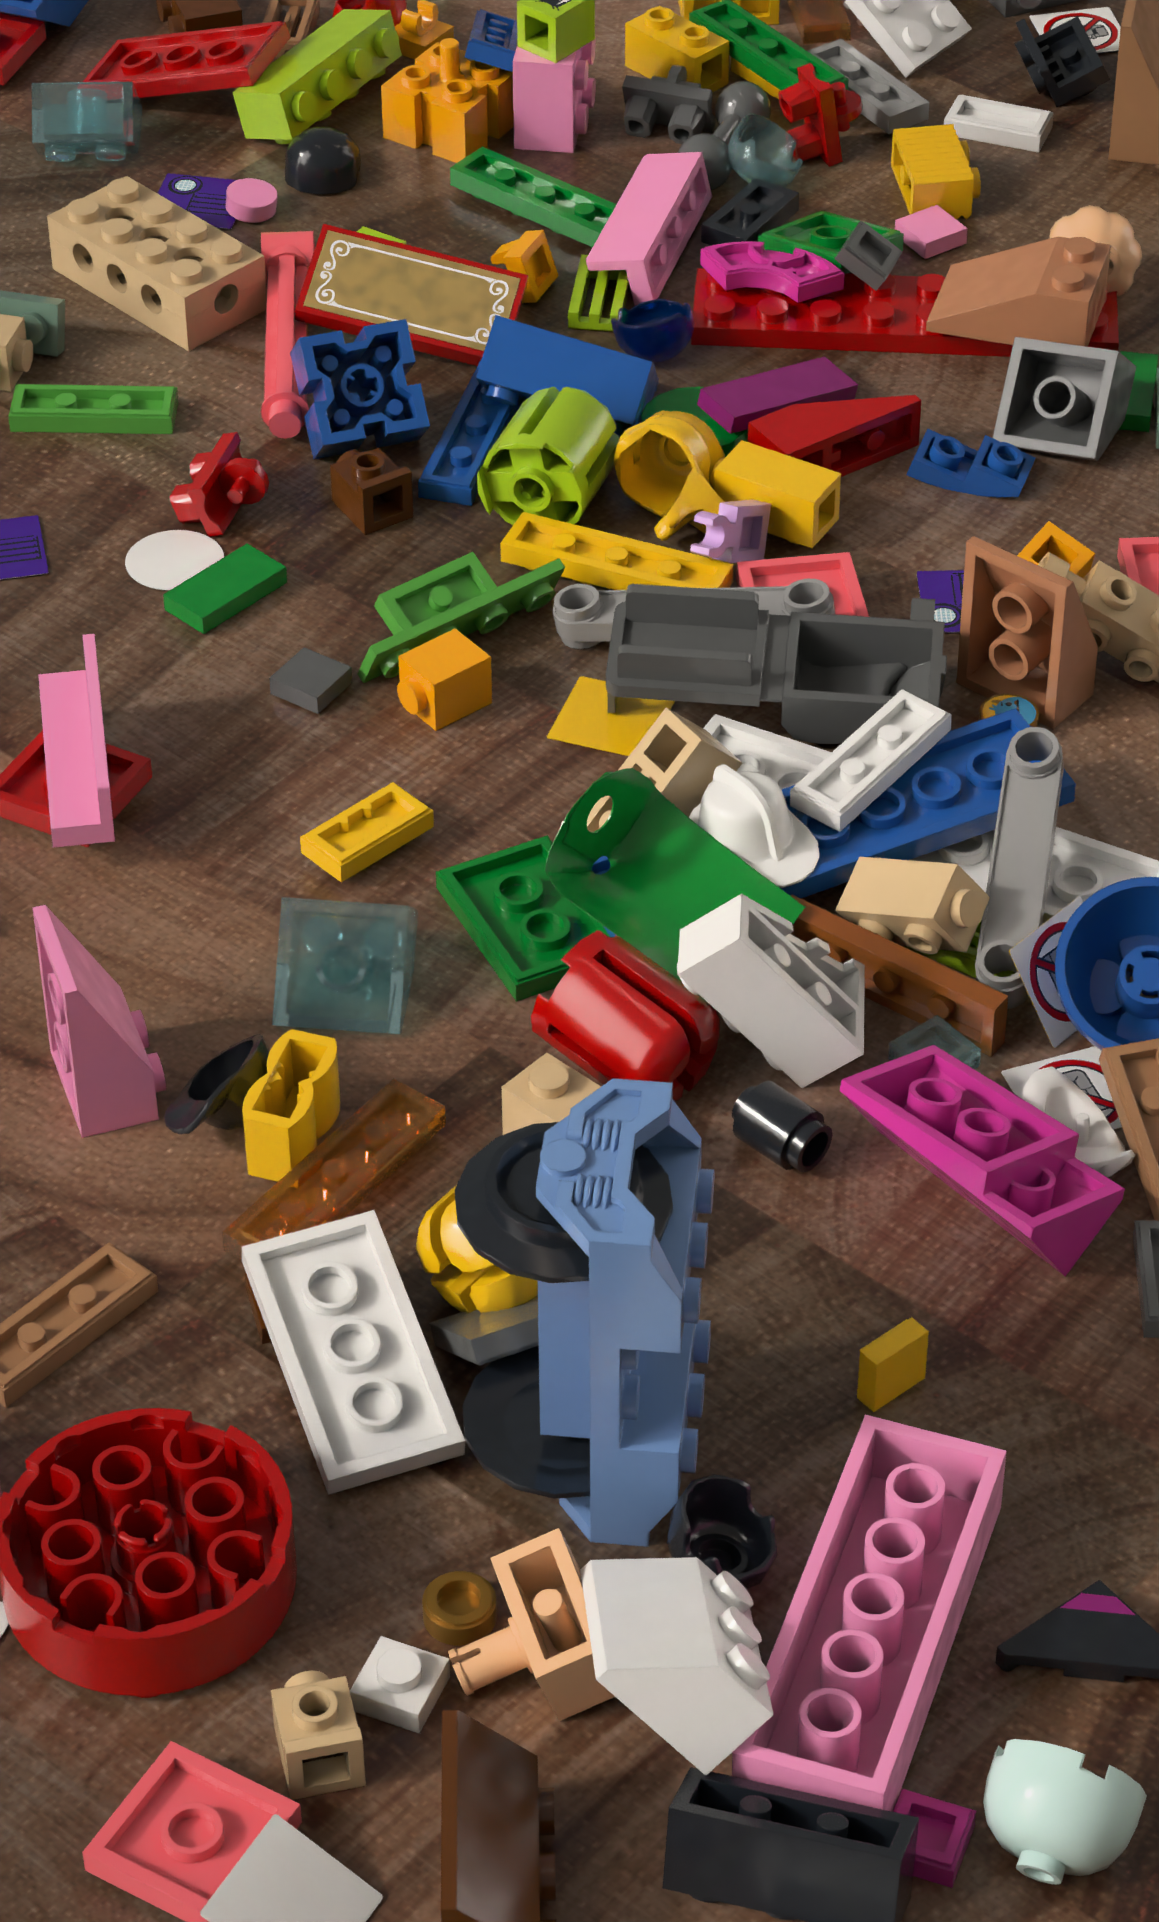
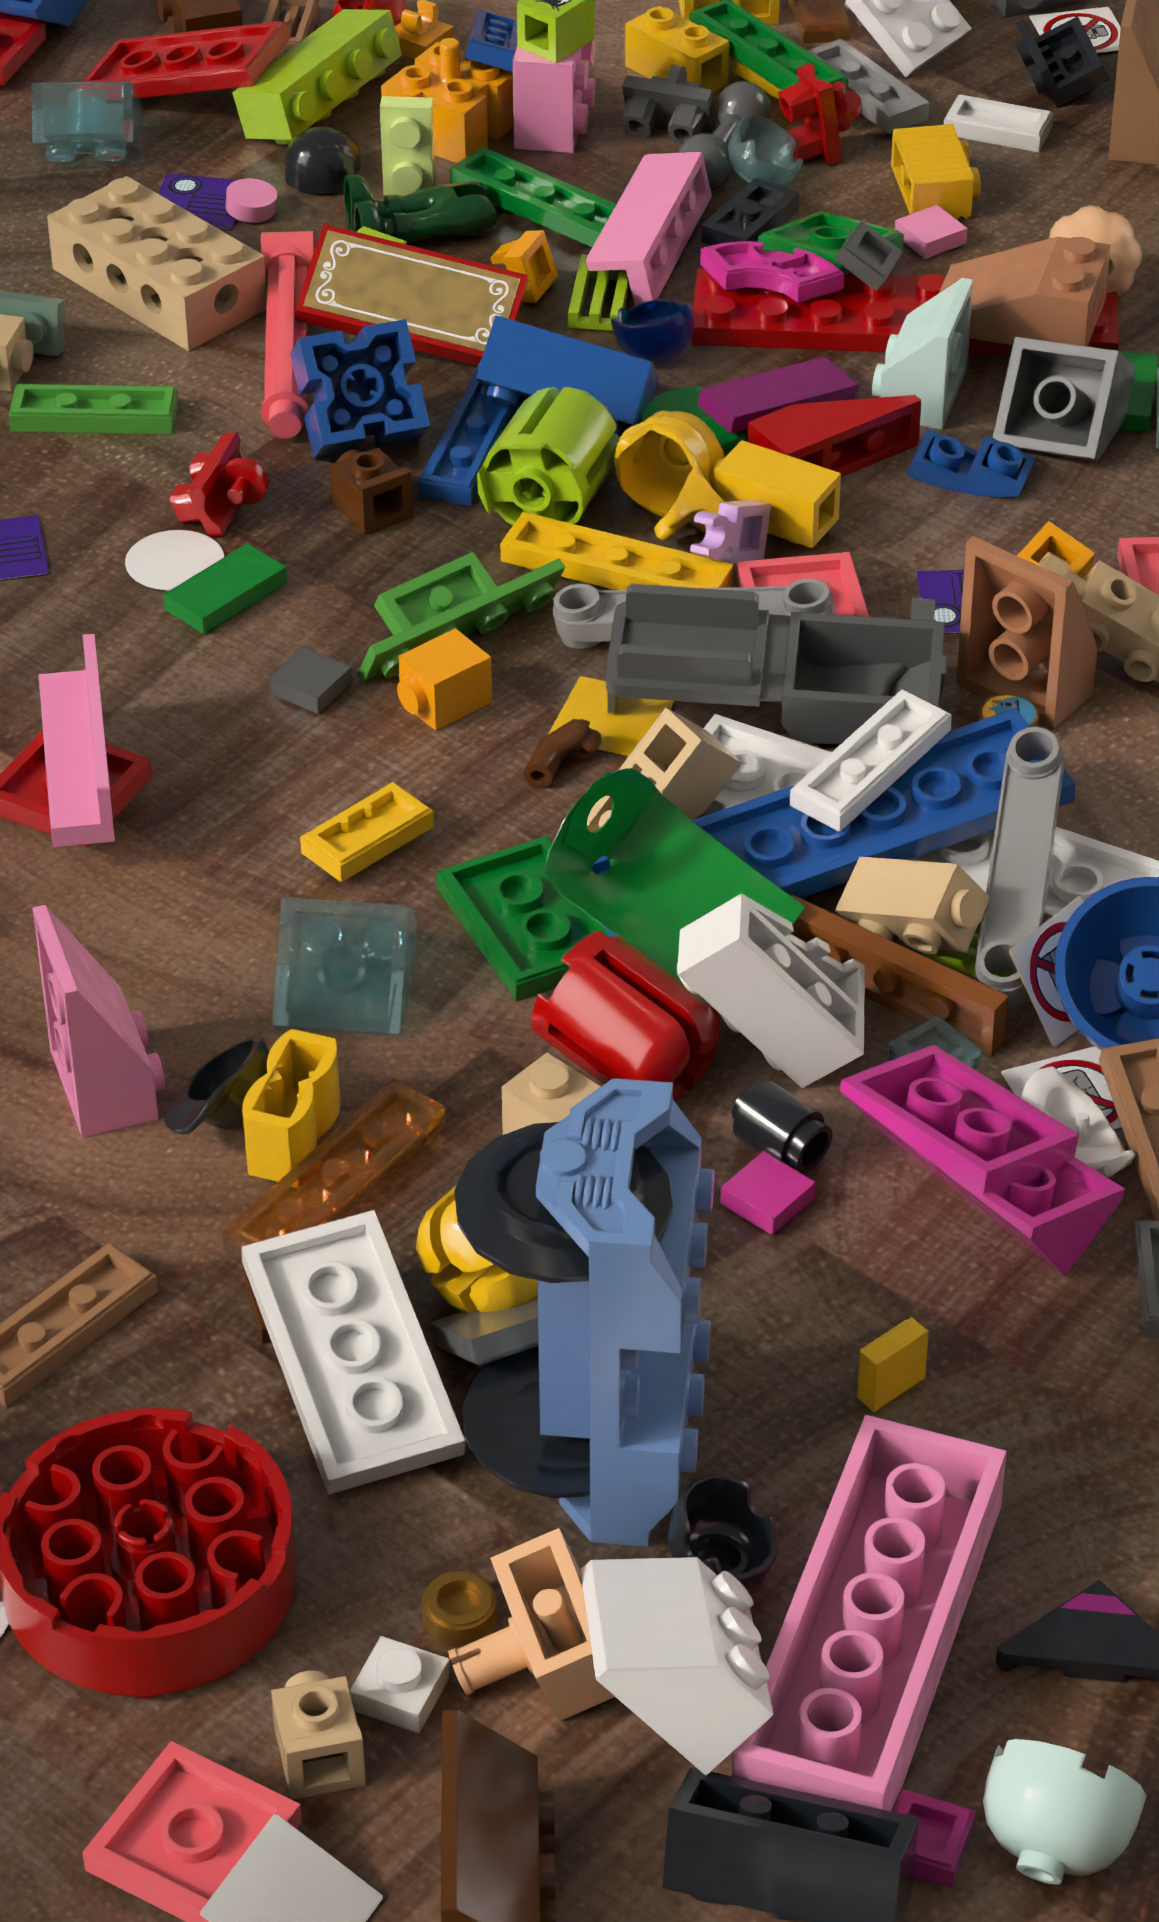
white piece [689,764,820,888] -> none
none -> dark green piece [343,175,497,245]
none -> yellowish green plate [380,96,436,196]
none -> reddish brown arm [524,719,602,788]
none -> dark pink tile [720,1151,816,1235]
none -> light aqua slope [872,278,973,429]

